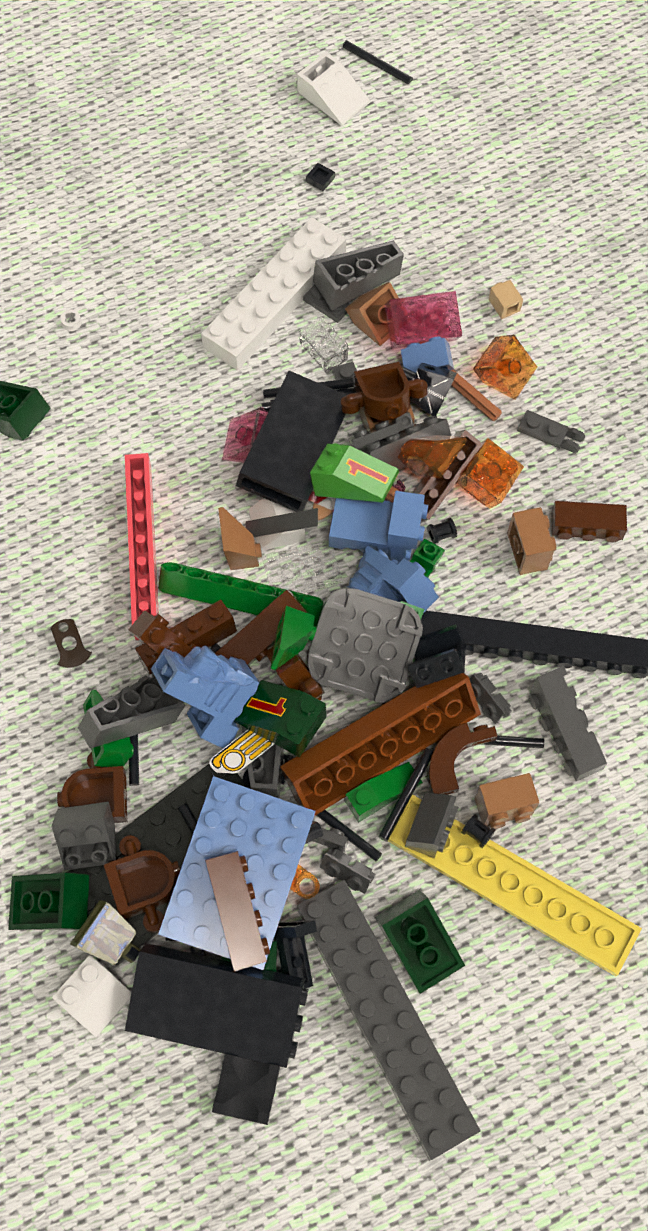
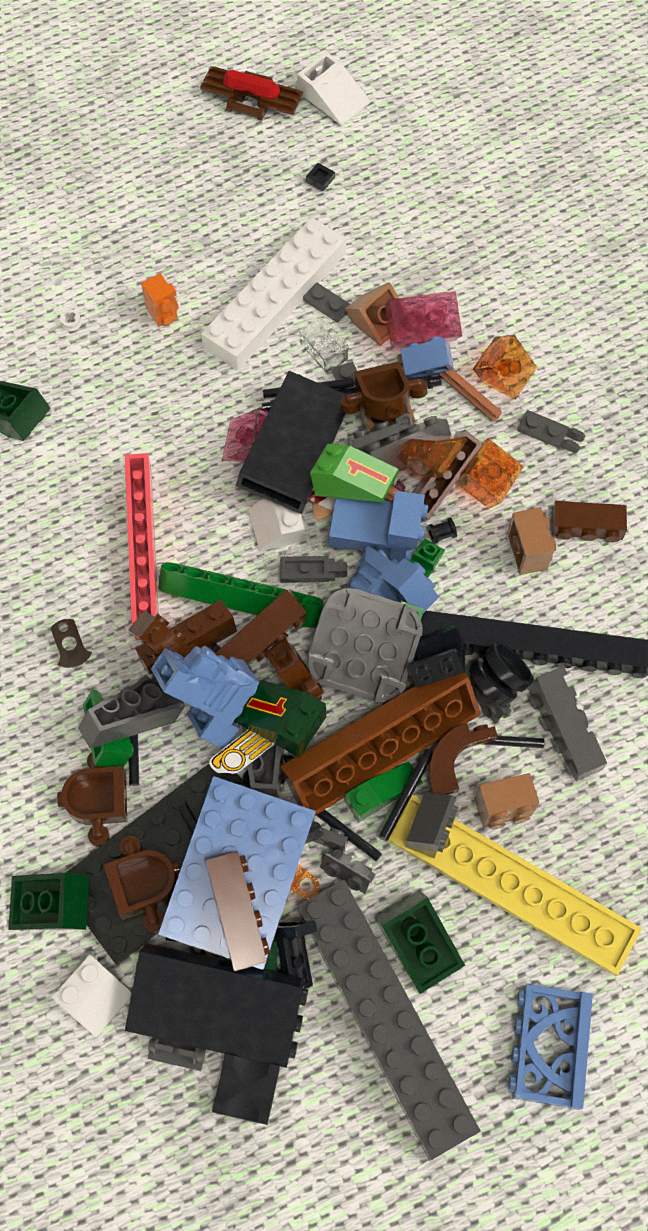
dark grey slope [52,802,117,870] -> none
torso [70,900,140,965] -> none
medium nougat slope [218,507,262,570] -> none
dark grey sticker [245,508,318,537] -> none
green slope [270,606,317,670] -> none
dark grey wedge [313,240,404,310] -> none
black bar [343,40,413,85] -> none
black torso [403,363,457,416] -> none
black bush [461,814,496,849] -> none
tan brick [489,280,523,319] -> none
none -> orange brick [141,273,179,327]
none -> dark grey hinge [147,1038,206,1071]
none -> reddish brown piece [200,66,303,121]
none -> dark grey hinge [280,556,348,583]
none -> black wheel [469,641,534,707]
none -> medium blue fence [508,983,593,1110]

